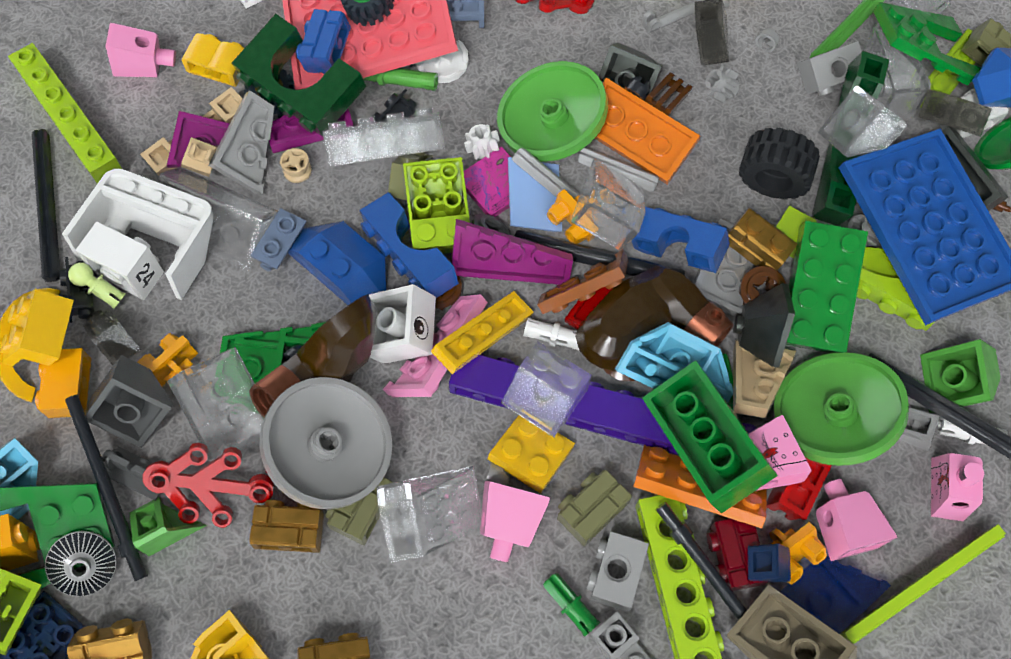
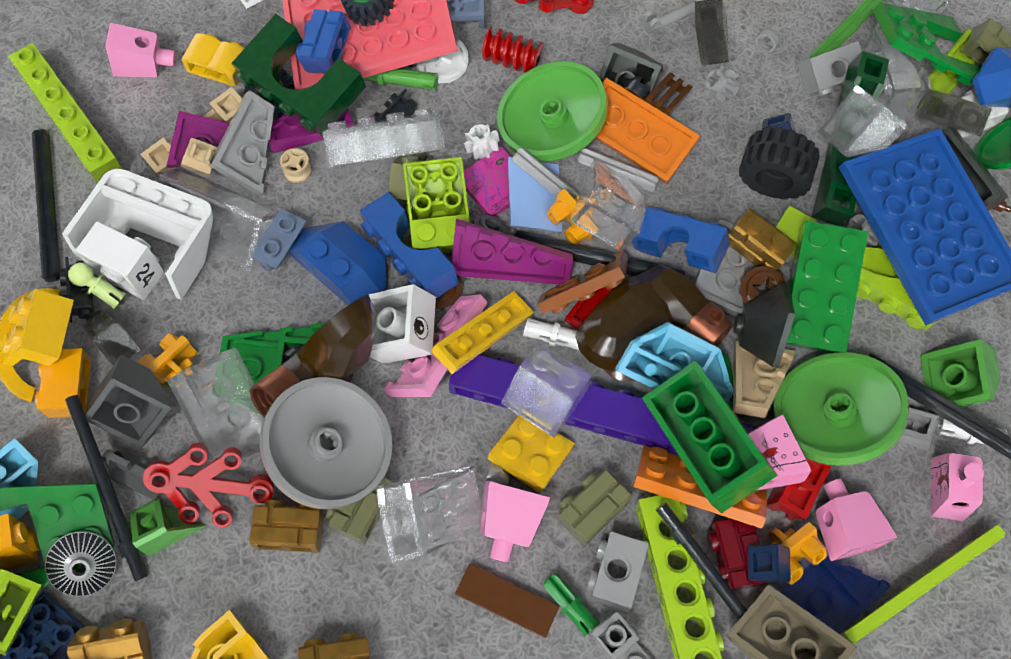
none -> reddish brown tile [455,563,560,639]
none -> red piece [482,26,544,73]
none -> dark blue slope [762,113,795,131]

